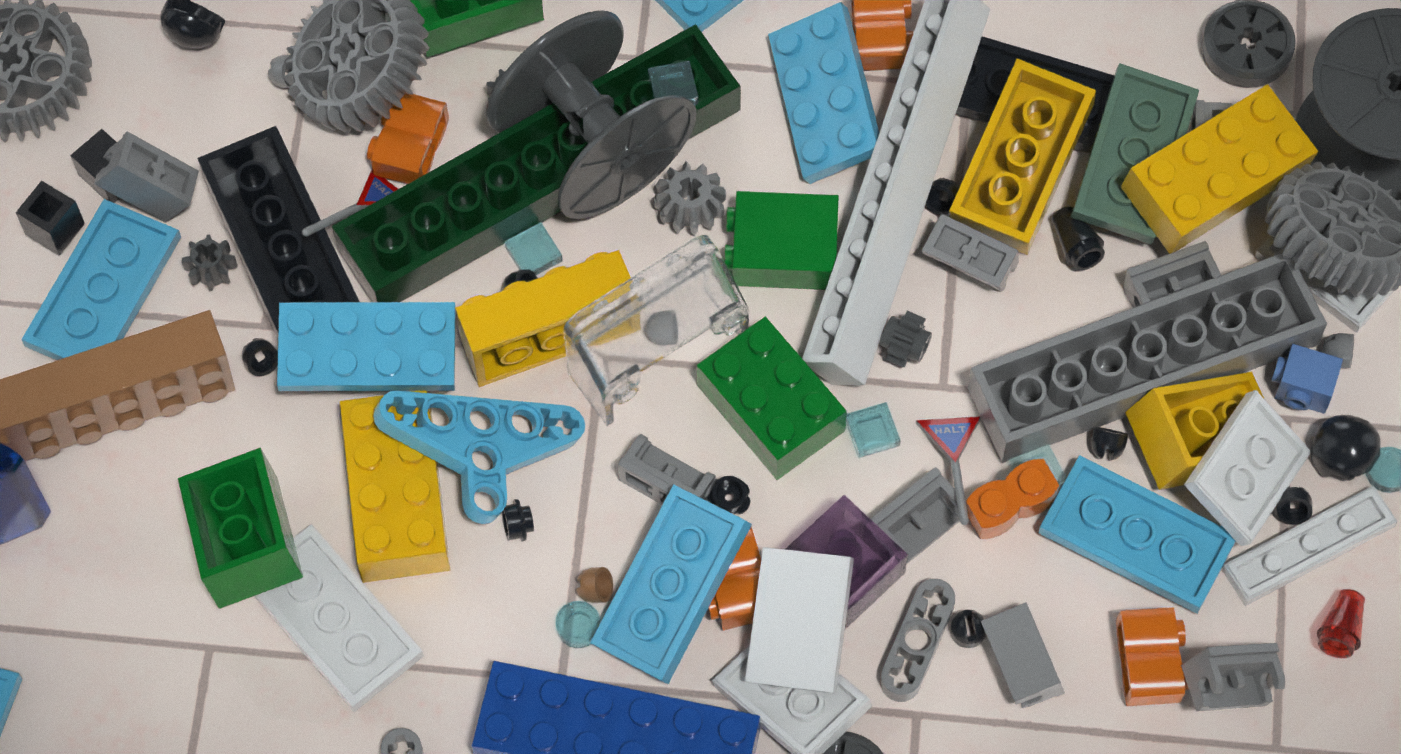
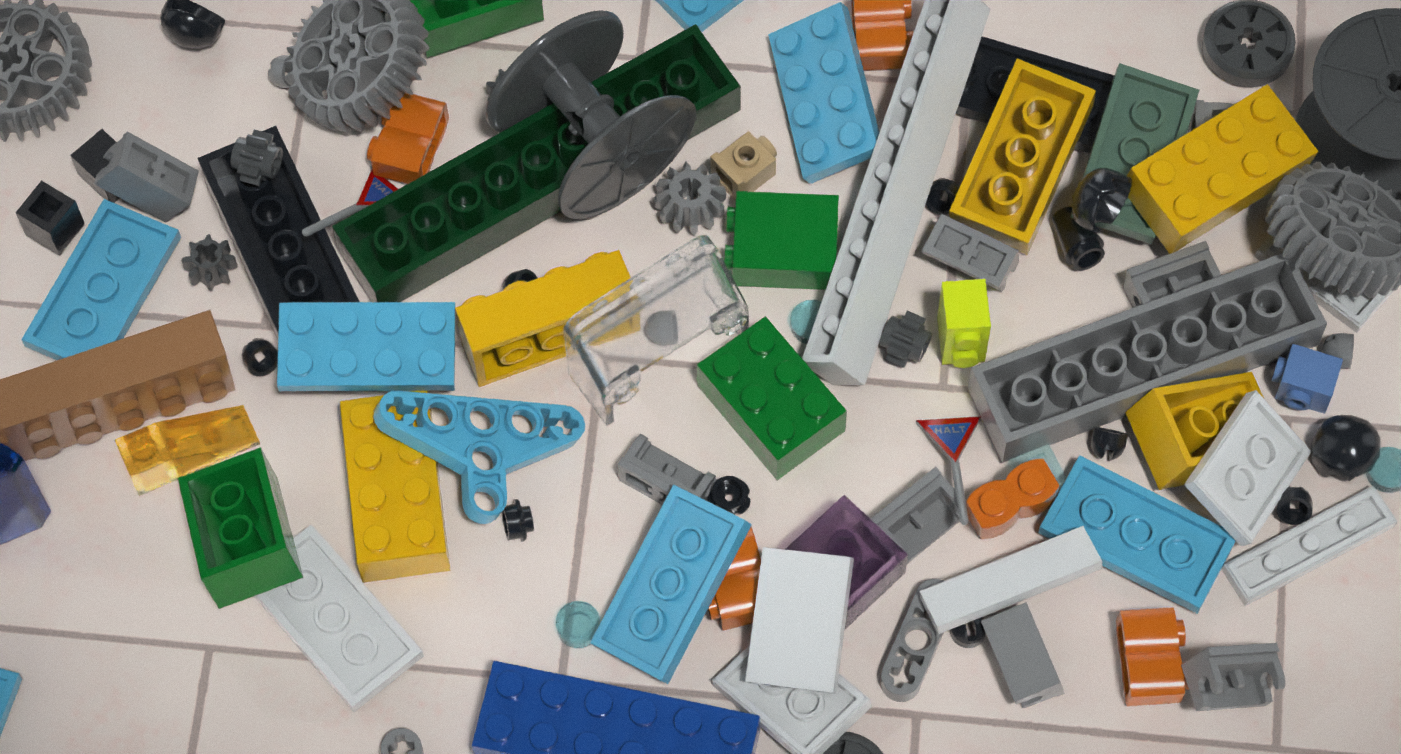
clear light blue tile [504,222,563,275] -> none
medium nougat hinge [576,567,613,603] -> none
clear light blue tile [648,61,698,105] -> none
clear light blue tile [846,402,901,458] -> none
clear red cone [1317,589,1365,658] -> none
none -> clear yellow slope [115,405,260,496]
none -> dark grey gear [231,129,283,186]
none -> tan brick [710,131,777,201]
none -> clear light blue tile [790,300,821,344]
none -> white tile [919,526,1102,634]
none -> neon yellow brick [937,279,991,368]
none -> black hair [1072,168,1133,233]

